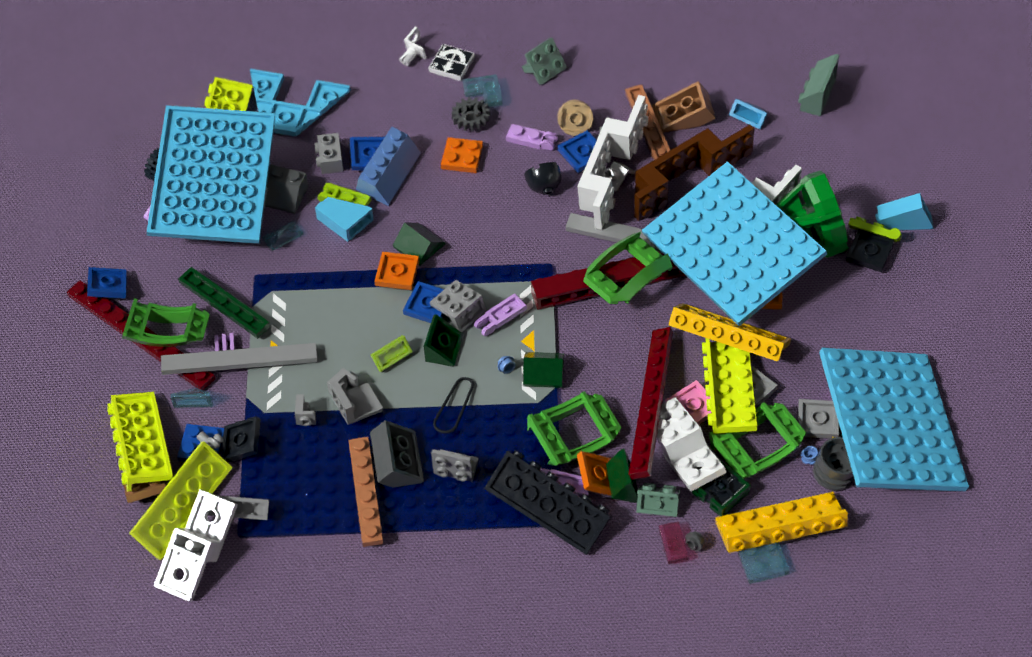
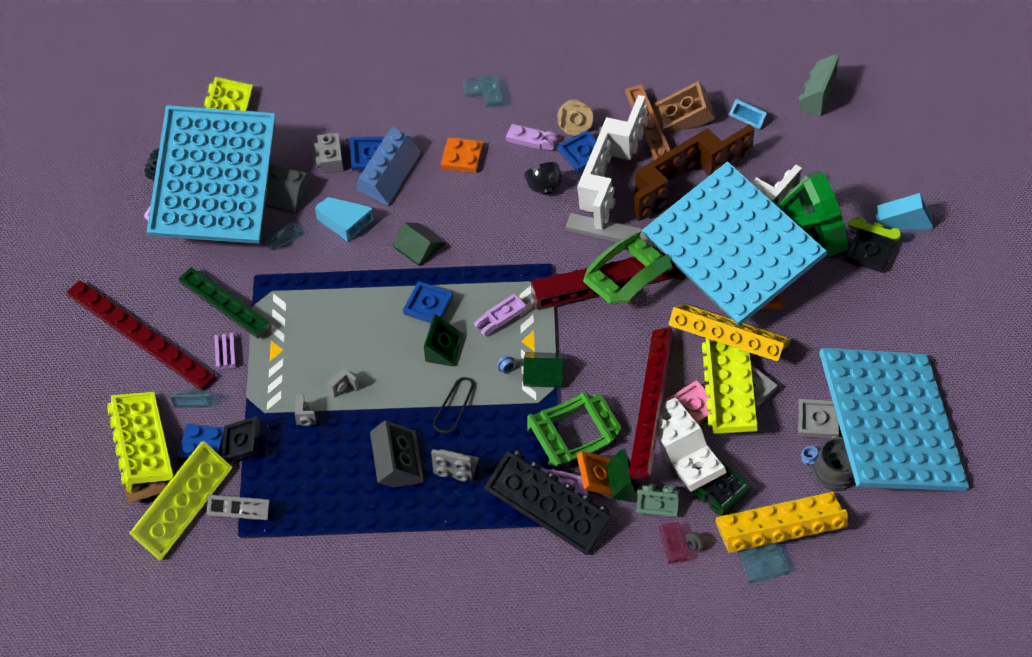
blue plate [87,267,126,299] -> none
bright green wedge [122,298,210,347] -> none
white bracket [154,490,238,601] -> none
light grey tile [161,343,317,375] -> none
light grey arm [197,431,224,449] -> none
medium azure wing [250,69,351,137] -> none
lime plate [317,183,371,206] -> none
light grey bracket [330,381,383,425] -> none
nougat plate [349,437,383,547] -> none
lime plate [371,335,413,372] -> none
orange plate [374,252,419,290] -> none
white bracket [399,26,426,66] -> none
tile [429,44,475,81] -> none
light grey bracket [430,280,486,332] -> none
dark grey gear [451,97,490,131] -> none
sand green bracket [522,38,567,85] -> none
white bracket [602,161,635,191] -> none
bright green wedge [709,402,806,479] -> none

